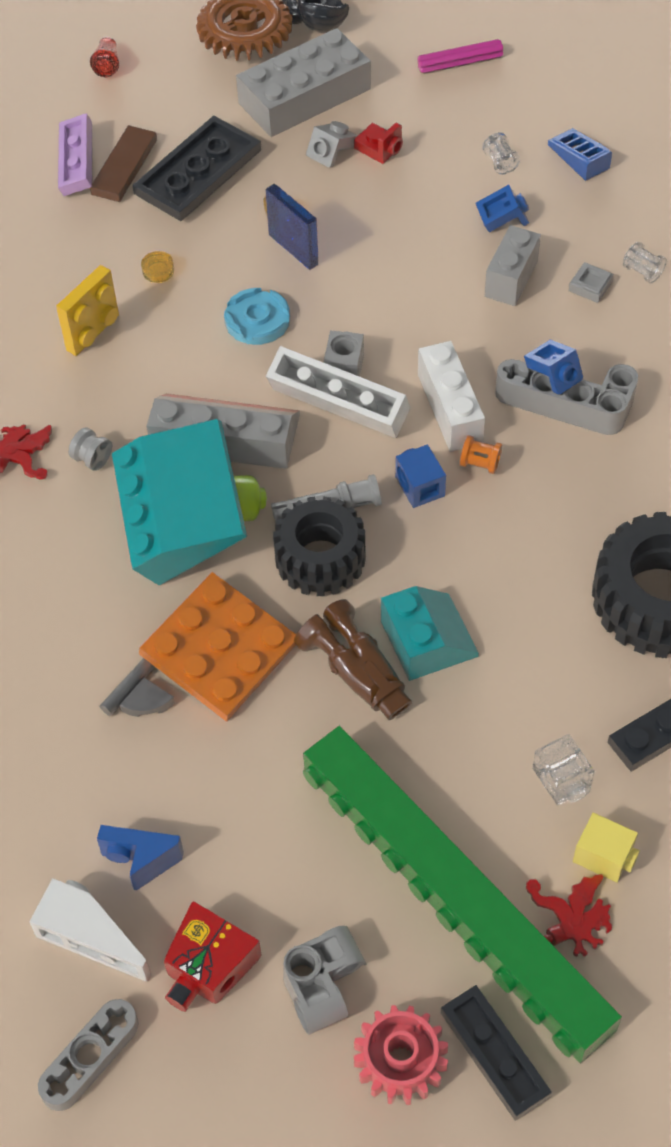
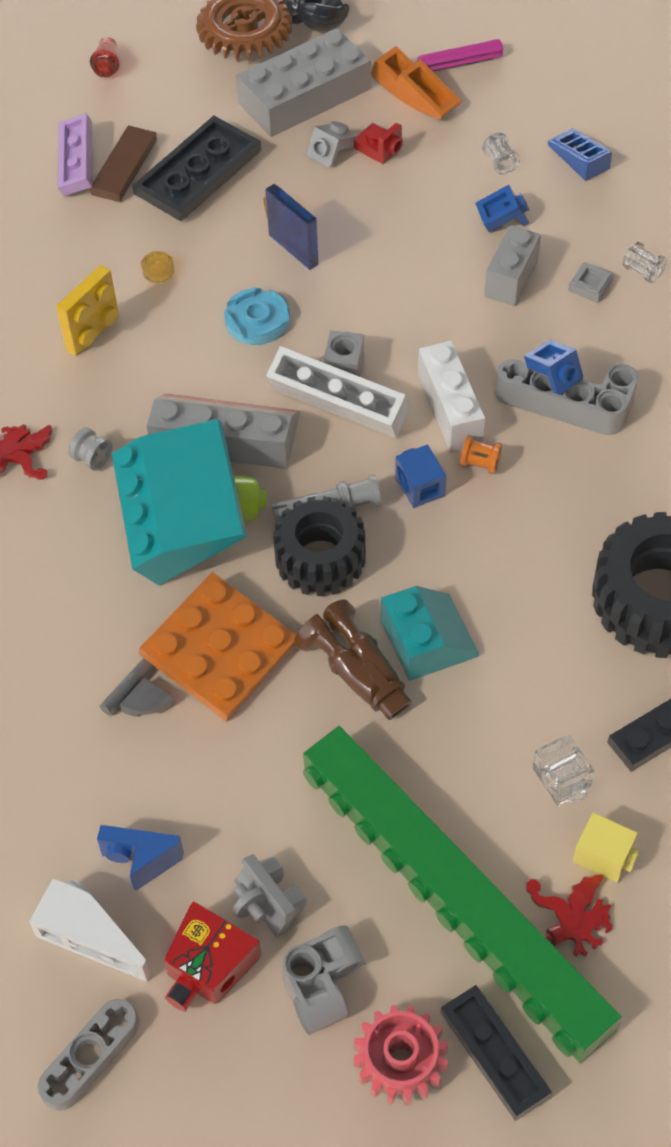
none -> light grey hips [233,854,307,937]
none -> orange slope [371,46,461,120]

